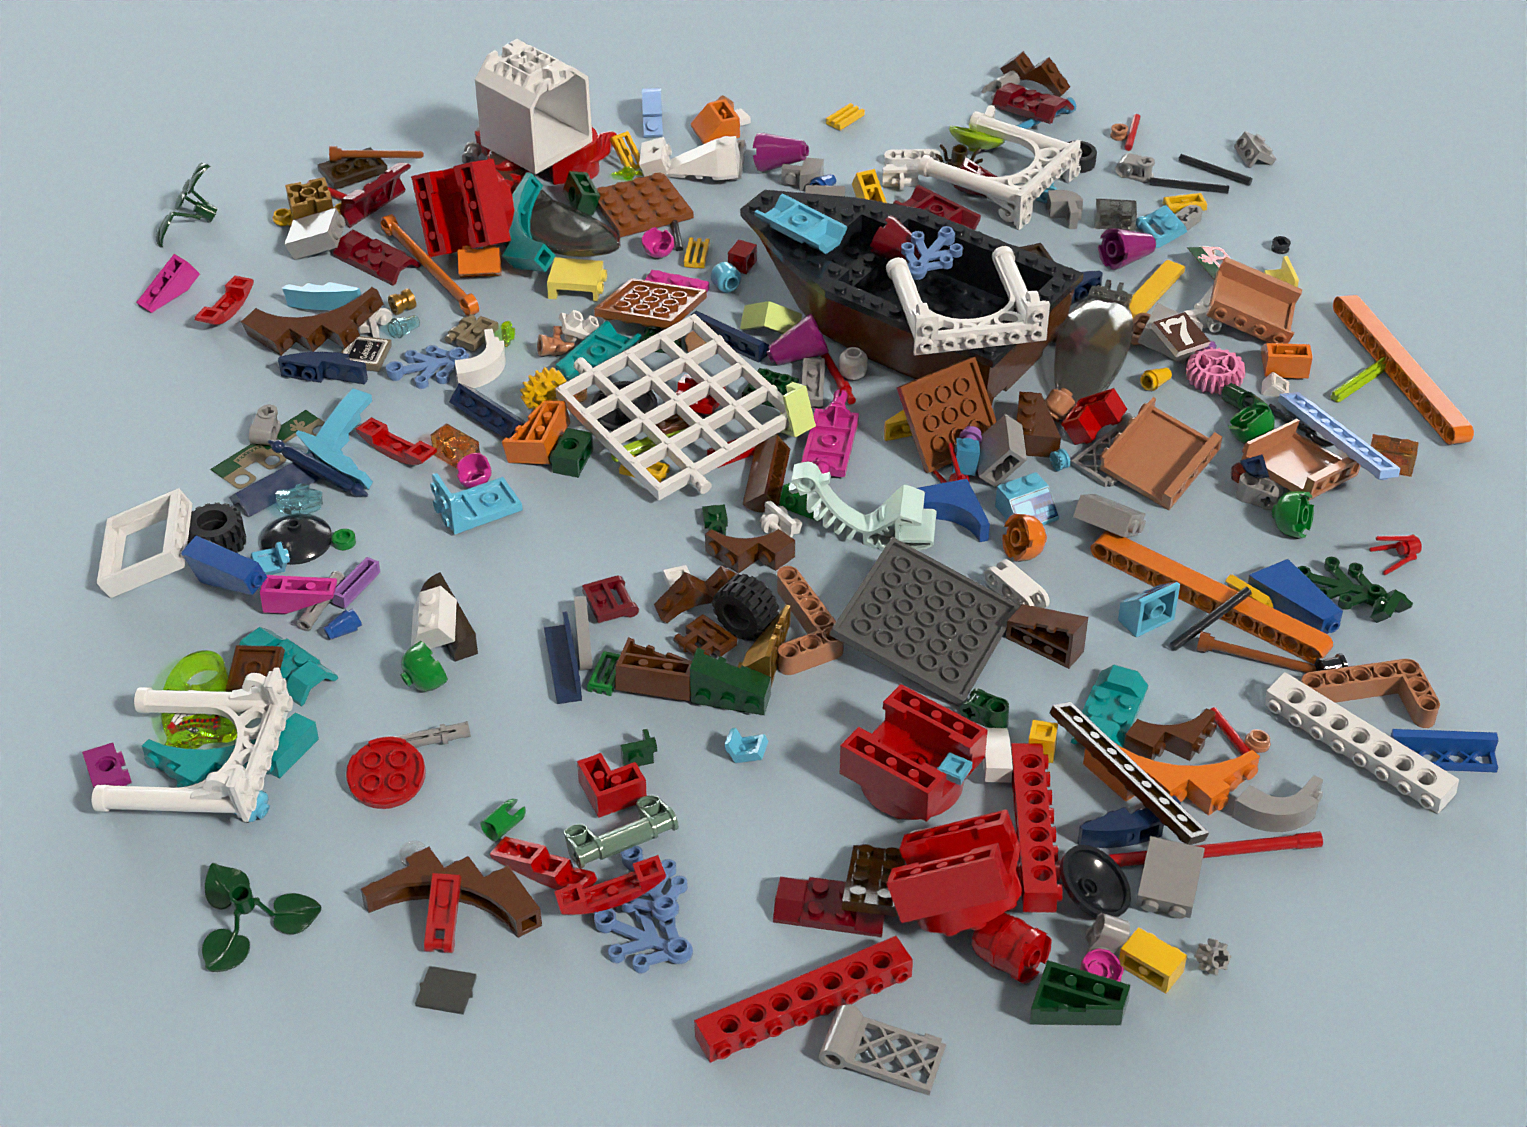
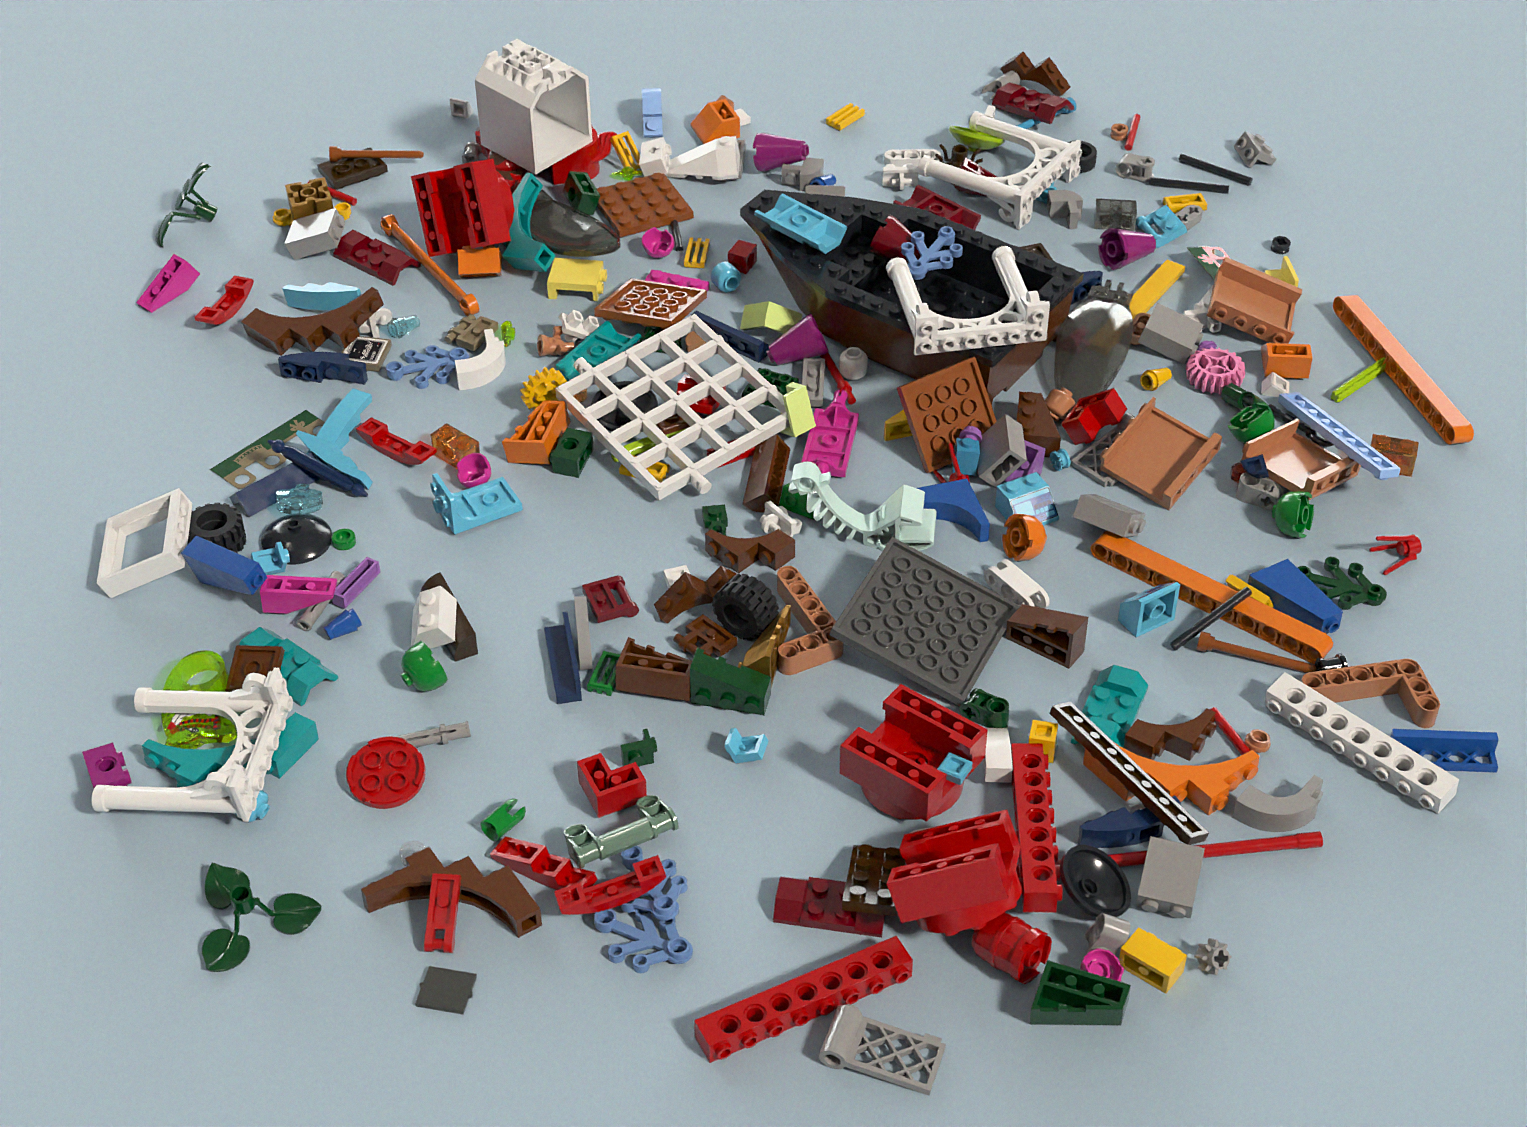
light grey piece [249,404,281,445] -> none
dark red piece [340,163,411,228] -> none
pearl gold wheel [388,288,417,315] -> none
dark blue panel [449,383,526,439] -> none
yellow slope [852,169,887,203] -> none
tile [1151,312,1211,357] -> none
dark green bracket [1370,589,1413,623] -> none
none -> white slope [449,98,473,119]
none -> medium lavender slope [1005,440,1046,483]

